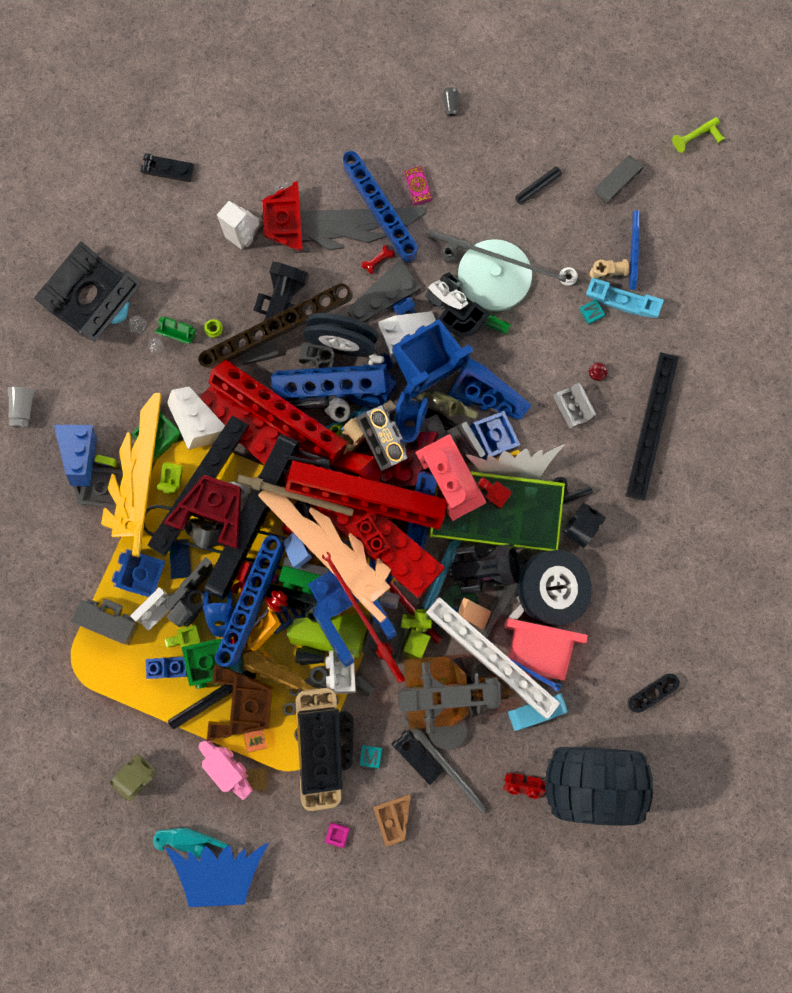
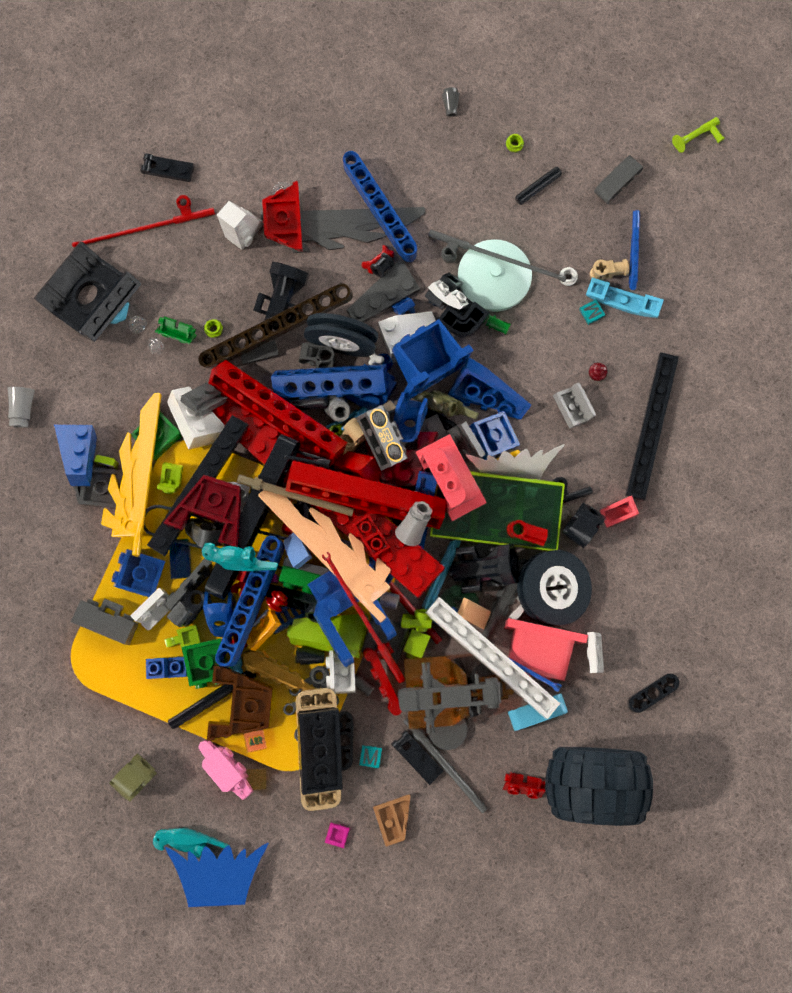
tile [404,166,432,206] -> none
red plate [477,478,512,509] -> none
none -> red piece [72,195,215,247]
none -> dark grey plate [180,382,228,417]
none -> teal animal [202,543,278,571]
none -> red plate [362,647,402,716]
none -> black bush [370,253,395,278]
none -> light grey plant [395,501,432,546]
none -> lime plate [506,134,524,152]
none -> red piece [507,520,548,546]
none -> white plate [587,632,604,673]
none -> coral slope [600,496,639,528]

